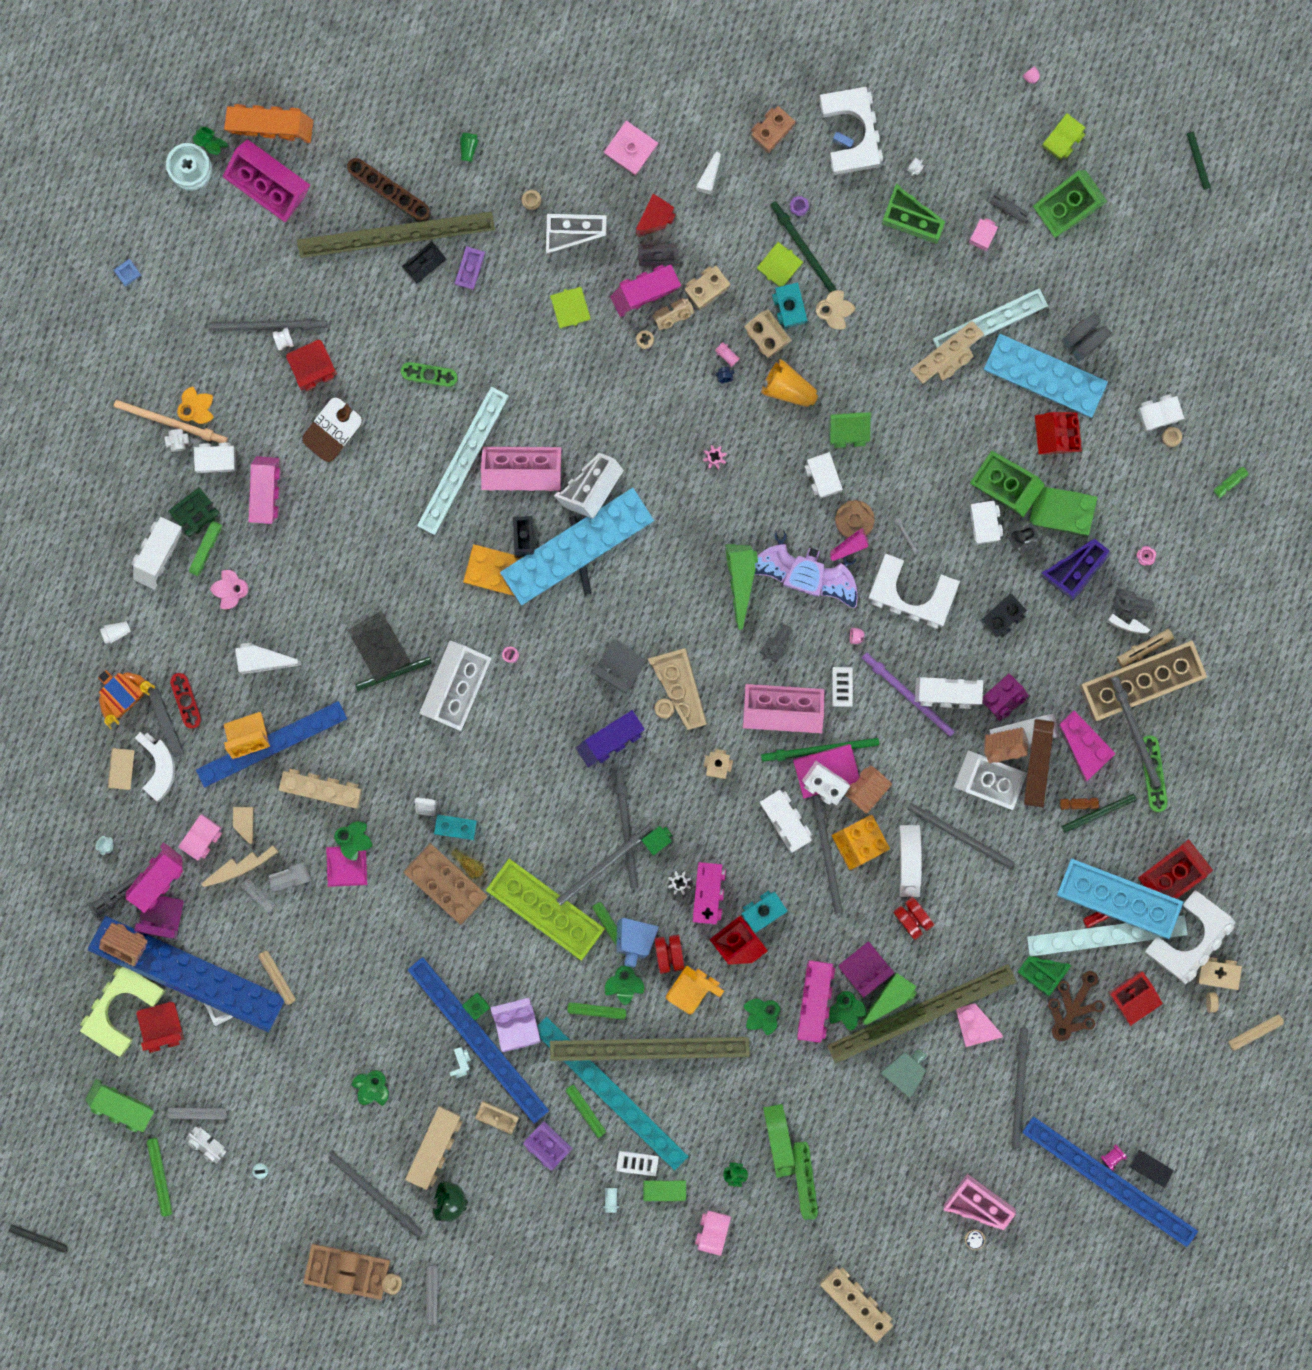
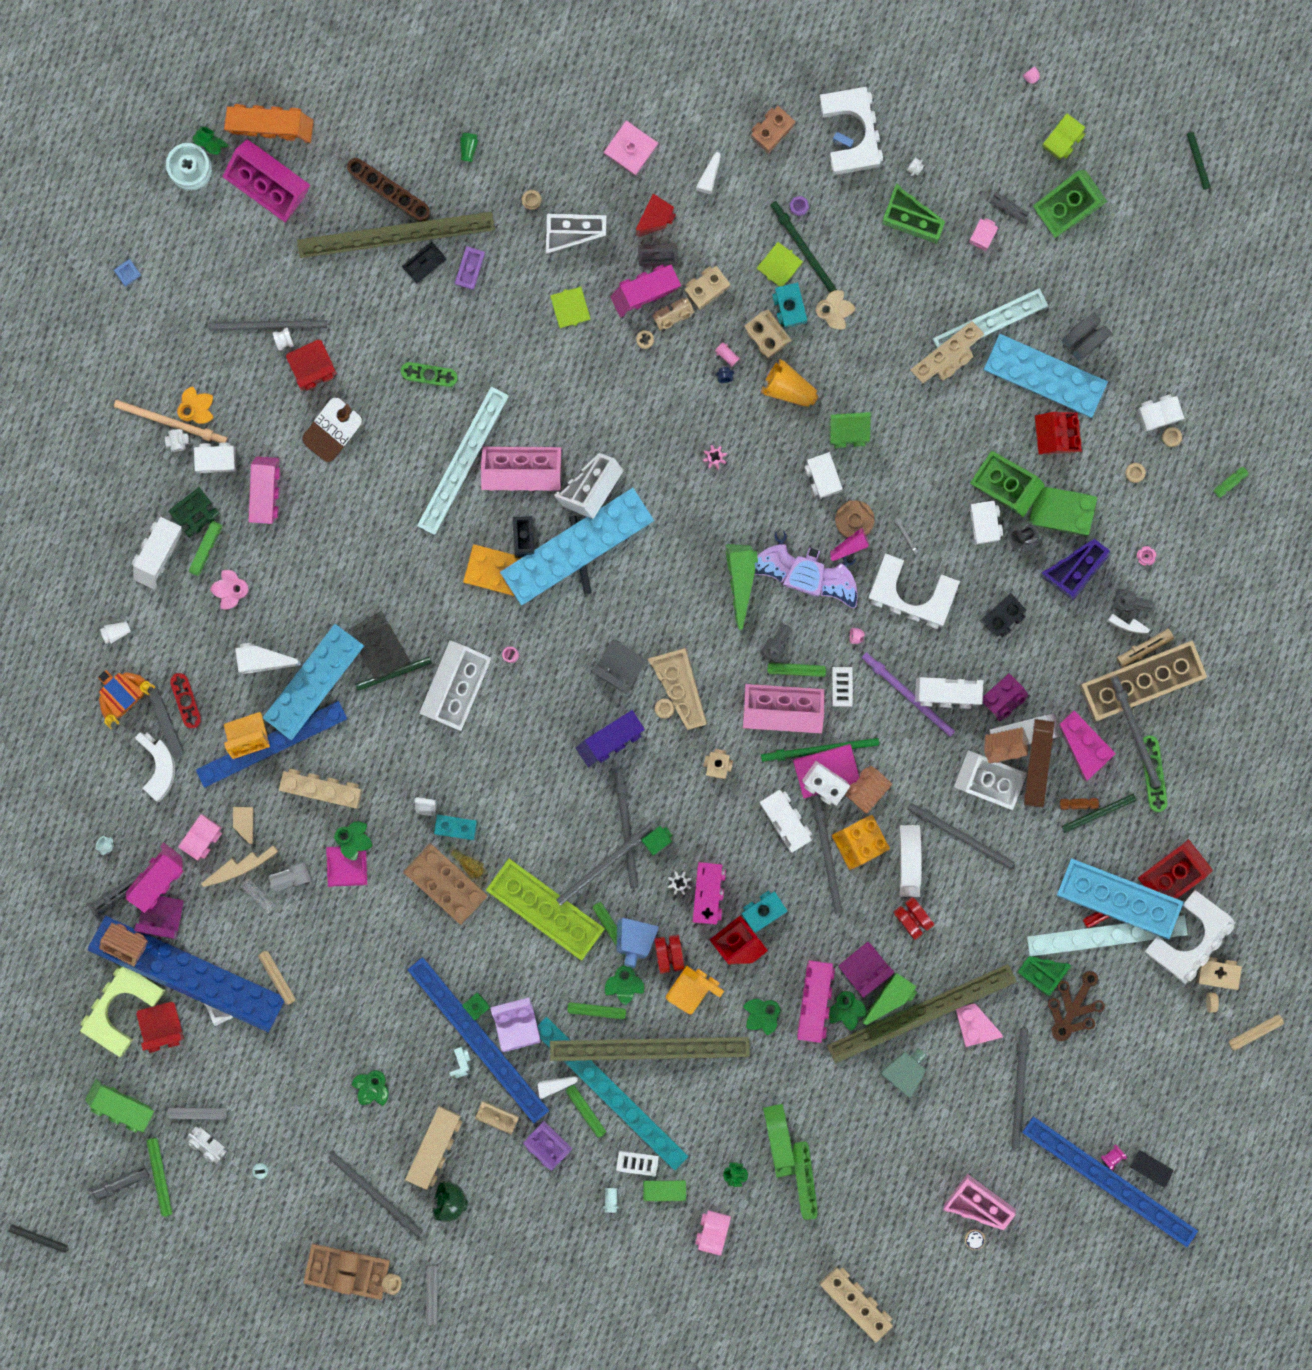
tan hinge [107,748,135,790] -> none
red slope [1107,971,1163,1026] -> none
none -> dark grey pin [88,1165,149,1205]
none -> medium azure plate [263,624,364,740]
none -> white slope [537,1076,578,1099]
none -> bright green axle [767,663,826,677]
none -> tan tile [1125,463,1145,483]

